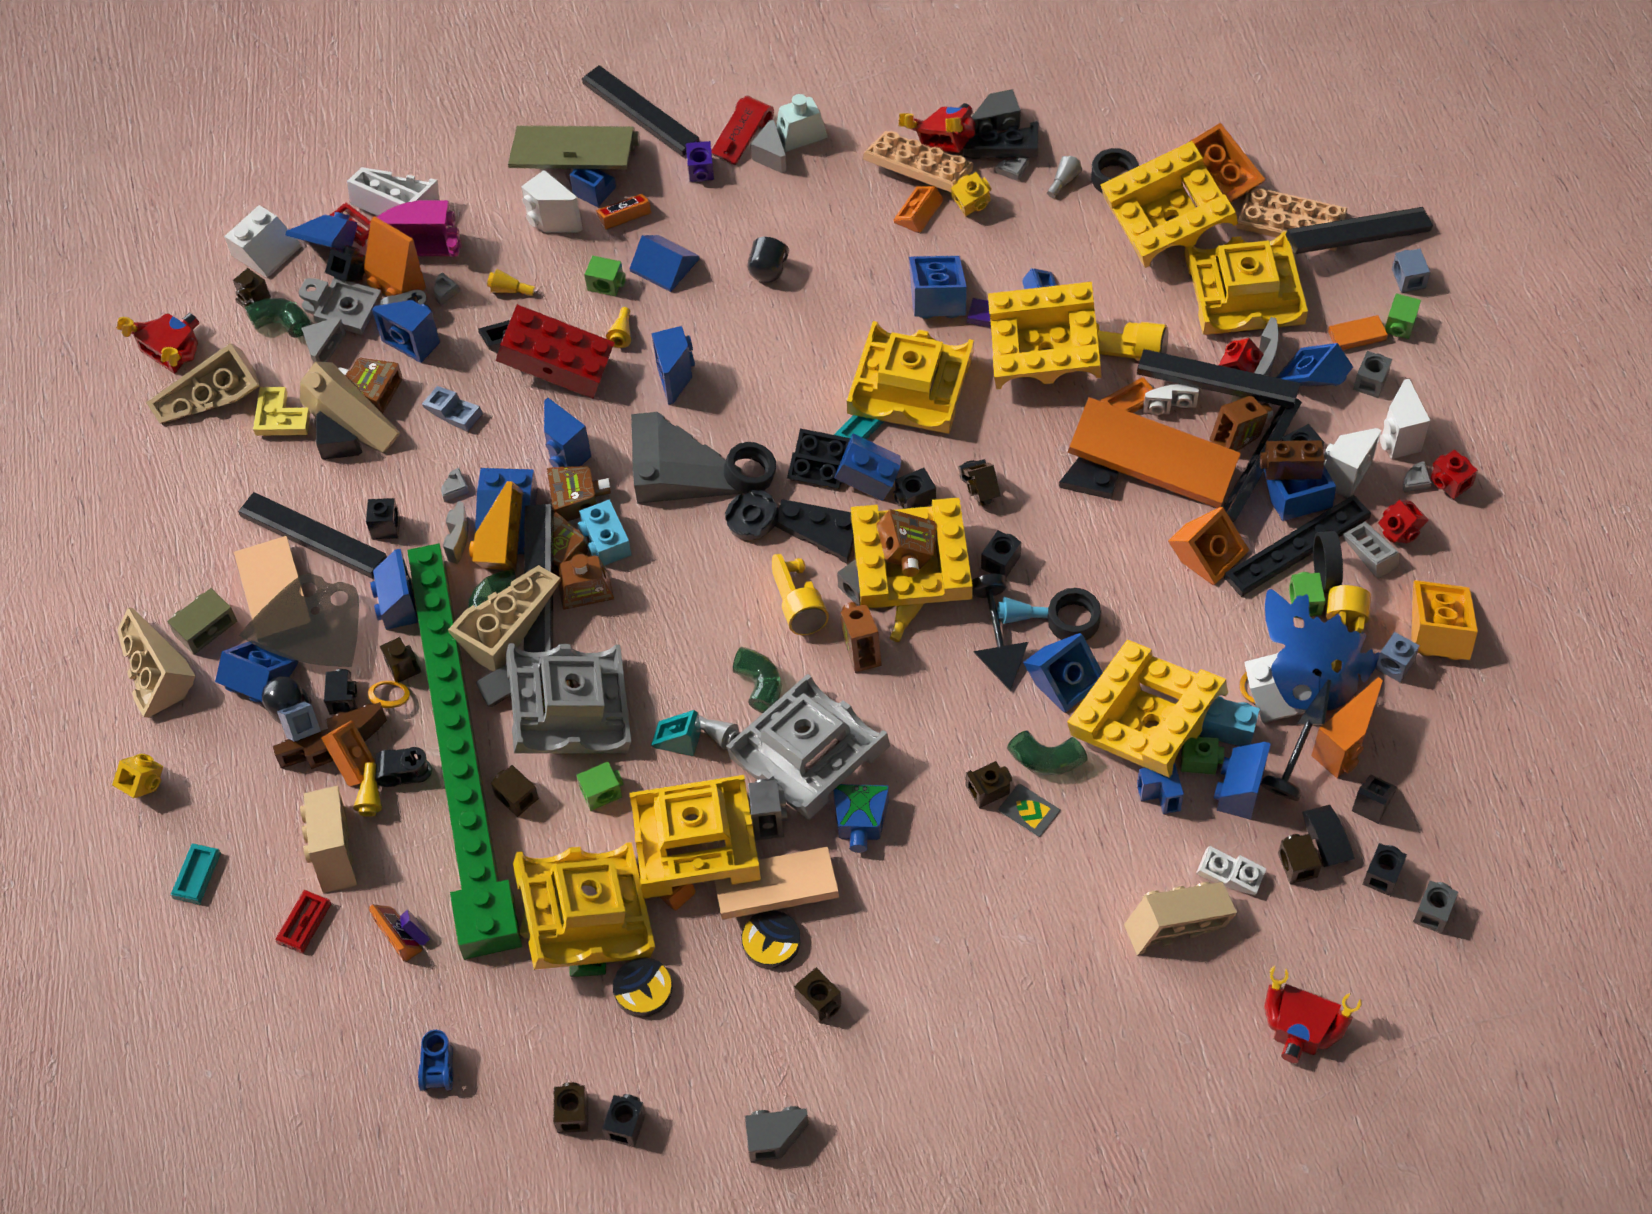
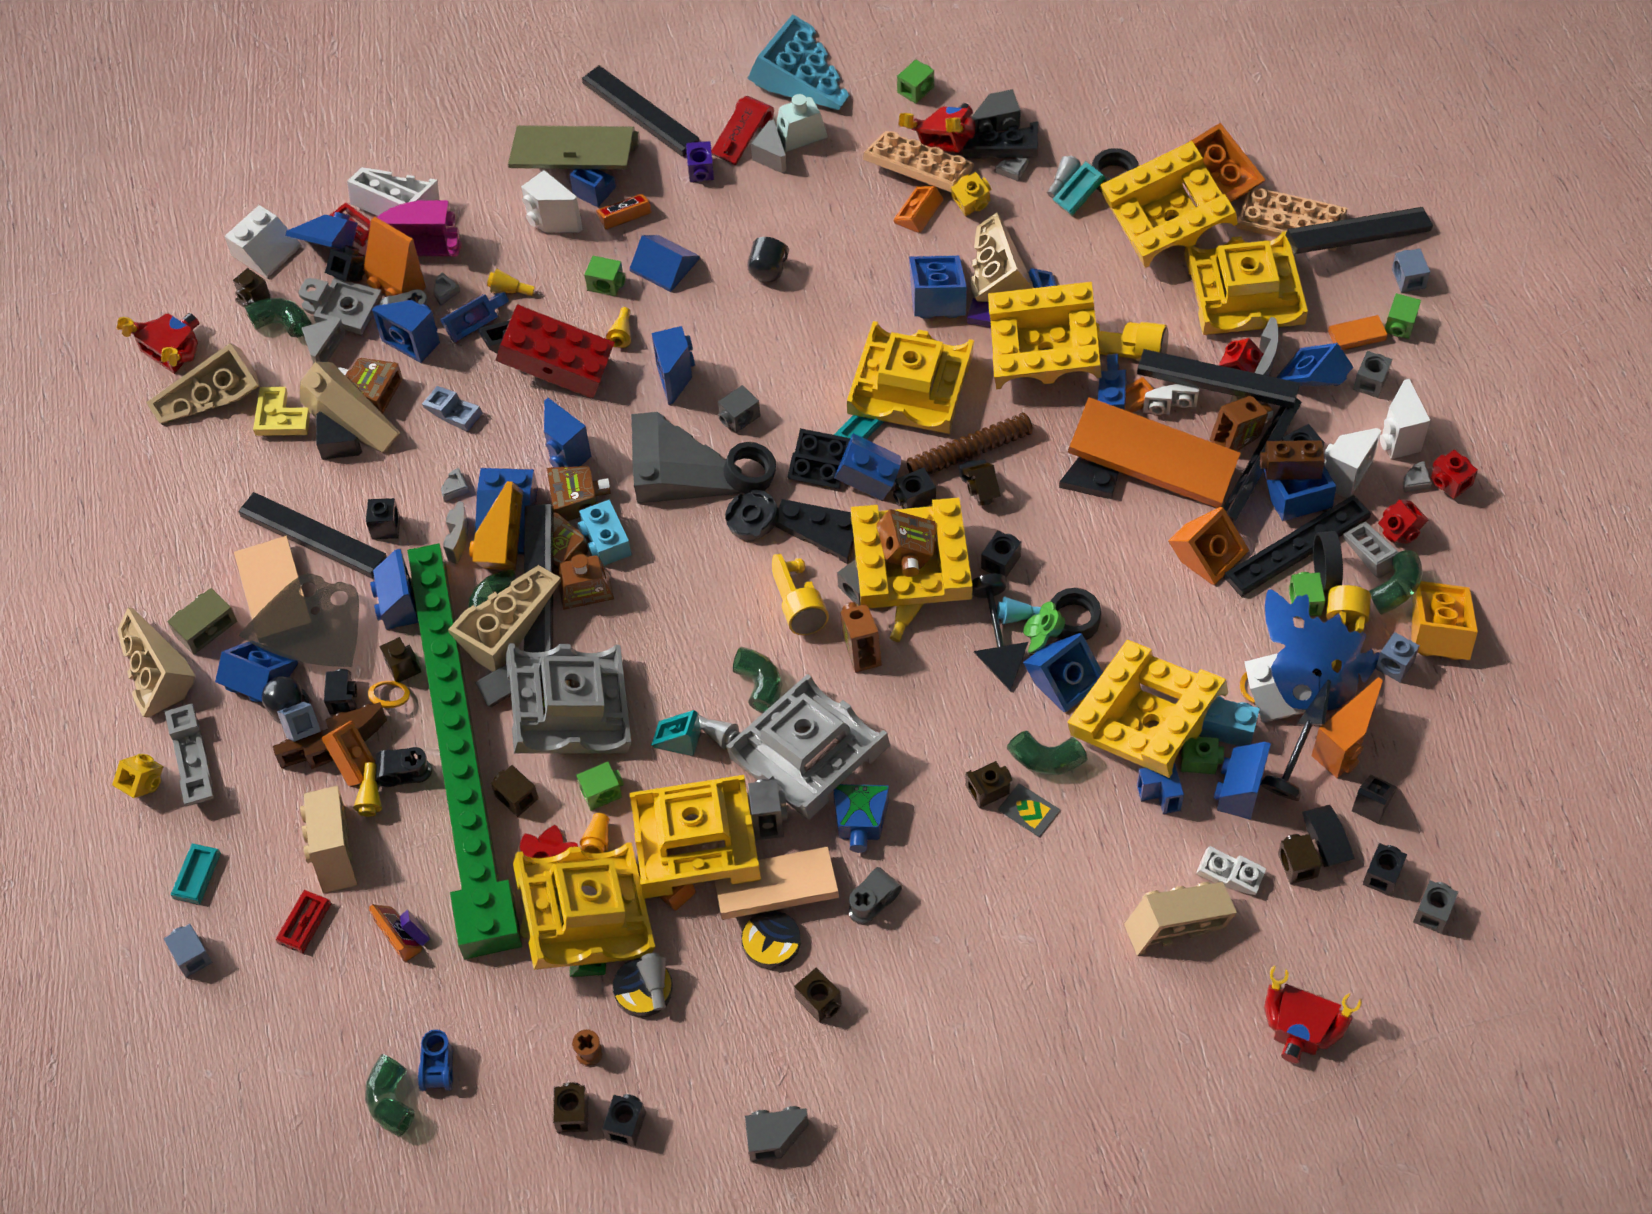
none -> sand blue brick [163,924,213,978]
none -> light grey slope [165,704,214,807]
none -> clear green cylinder [365,1054,415,1137]
none -> blue plate [440,292,509,342]
none -> red plate [520,825,578,858]
none -> dark orange bush [572,1029,603,1066]
none -> light orange cone [580,813,610,853]
none -> light grey cone [637,953,666,1011]
none -> dark grey brick [718,385,761,433]
none -> medium azure slope [747,14,849,110]
none -> dark grey piece [849,867,902,924]
none -> bright green brick [897,59,934,104]
none -> reddish brown piece [906,412,1033,474]
none -> tan wedge [970,213,1034,302]
none -> bright green plate [1023,601,1065,654]
none -> teal tile [1053,161,1105,216]
none -> blue plate [1098,354,1127,410]
none -> clear green cylinder [1369,550,1423,615]

